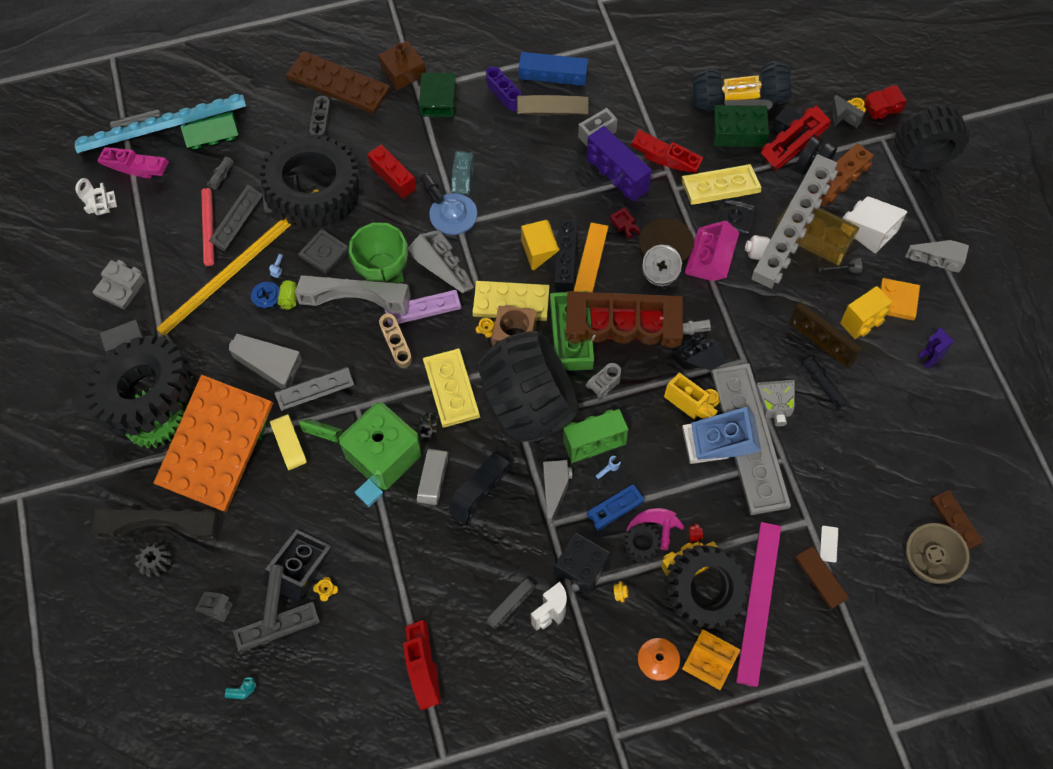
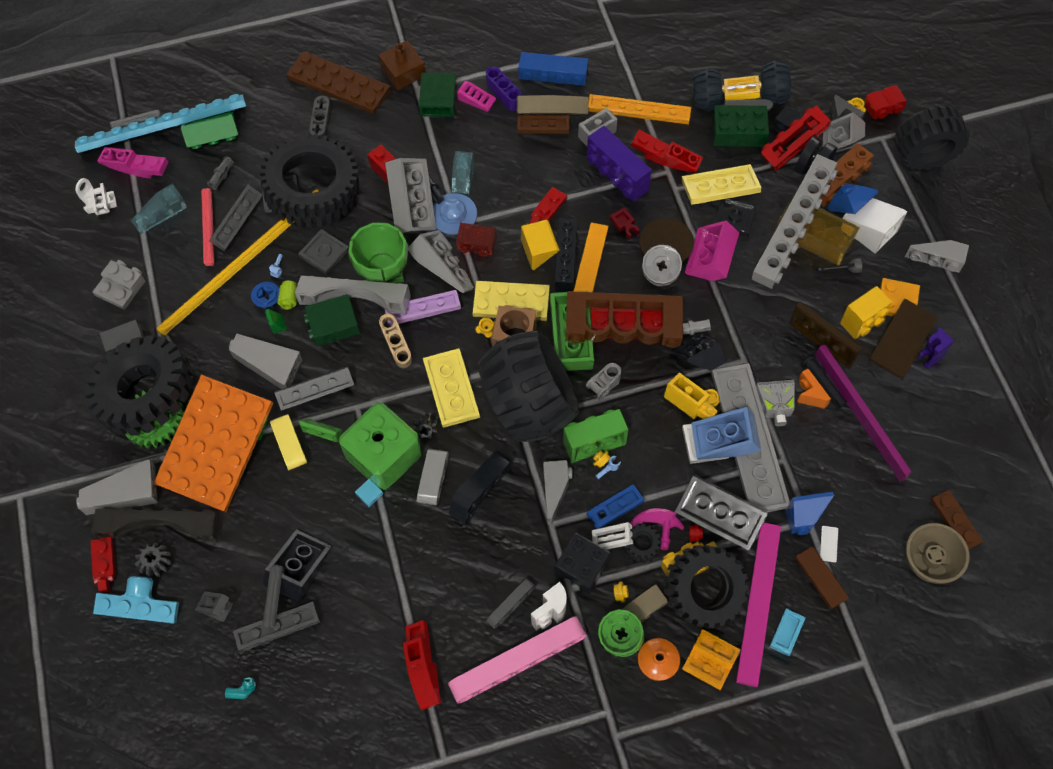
yellow plate [313,577,338,601] -> none
white head [745,235,770,260] -> none
none -> light grey slope [76,460,158,515]
none -> red hinge [91,536,116,593]
none -> medium azure plate [93,576,179,623]
none -> clear light blue slope [131,184,187,234]
none -> green slope [265,309,287,334]
none -> dark green brick [303,294,360,346]
none -> light grey slope [385,158,436,234]
none -> bright pink beam [448,616,587,704]
none -> clear red brick [456,223,497,256]
none -> dark pink slope [458,80,496,112]
none -> reddish brown plate [517,115,569,134]
none -> red hinge [530,187,567,224]
none -> light orange tile [588,94,691,125]
none -> white tile [592,522,633,550]
none -> yellow plate [593,450,611,468]
none -> bright green wheel [598,609,644,657]
none -> dark tan slope [622,585,668,622]
none -> dark grey brick [675,475,769,550]
none -> medium azure tile [769,608,806,656]
none -> slope [786,492,834,535]
none -> orange slope [797,369,831,408]
none -> magenta tile [815,344,911,482]
none -> light grey slope [823,112,865,149]
none -> blue slope [828,184,878,214]
none -> dark brown tile [868,299,938,380]

